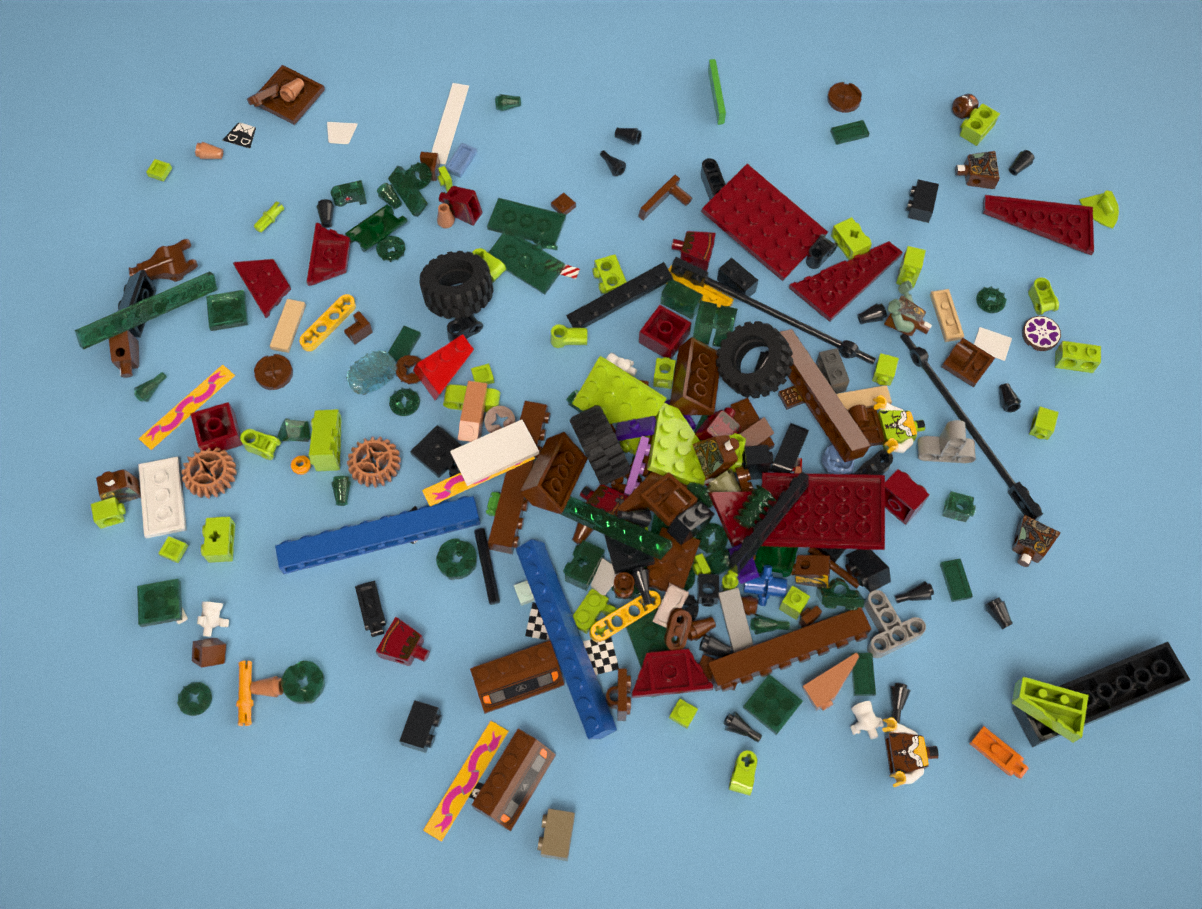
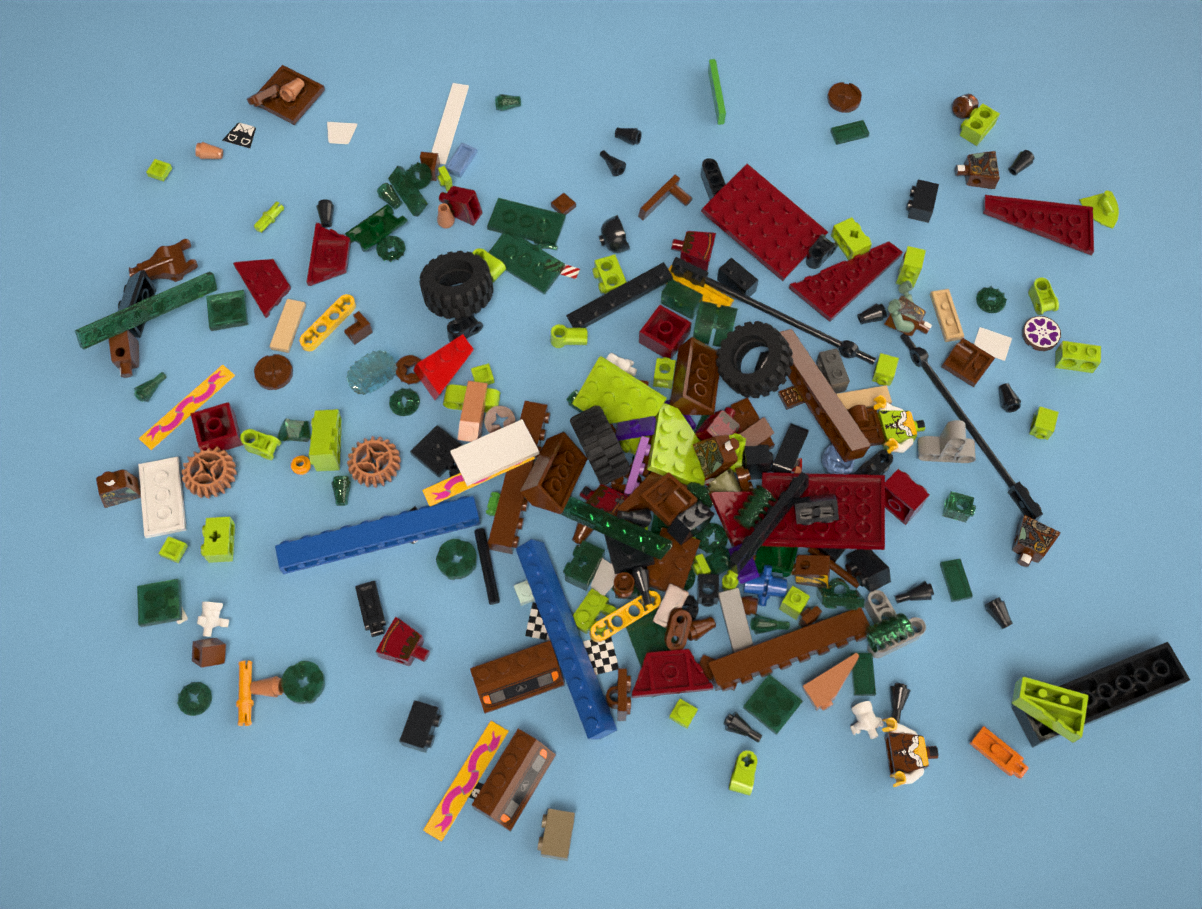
lime brick [91,497,126,529] -> none
clear green leg [330,180,367,207] -> none
clear green tile [386,326,421,362] -> none
black cone [699,634,732,657] -> none
none -> black cylinder [598,215,630,253]
none -> black brick [793,494,839,525]
none -> clear green piece [866,613,914,653]

